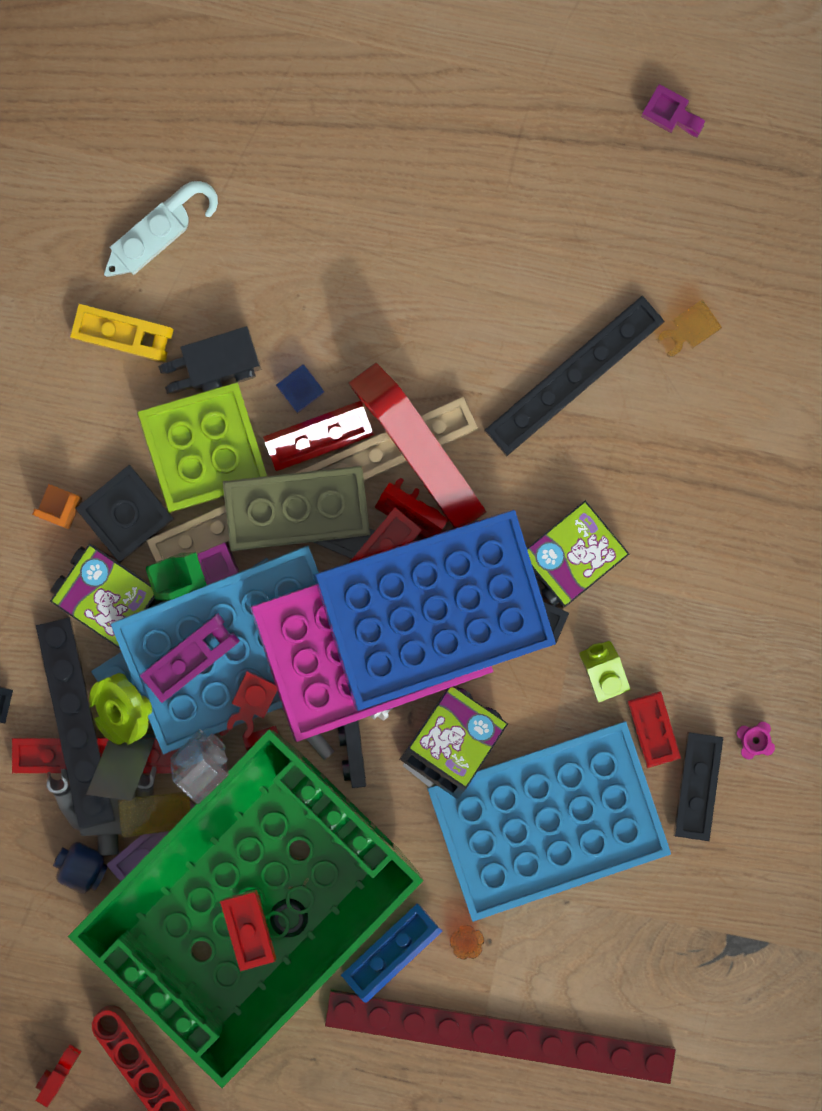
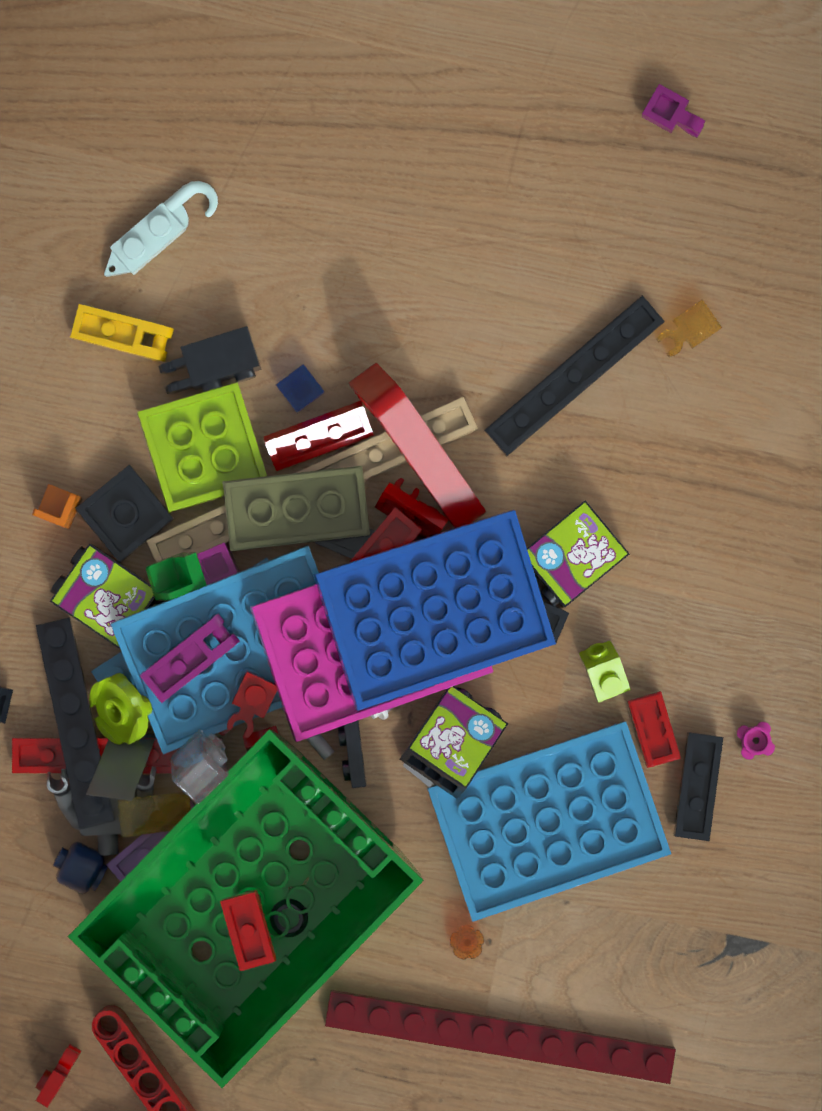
blue plate [341,903,442,1003] -> none

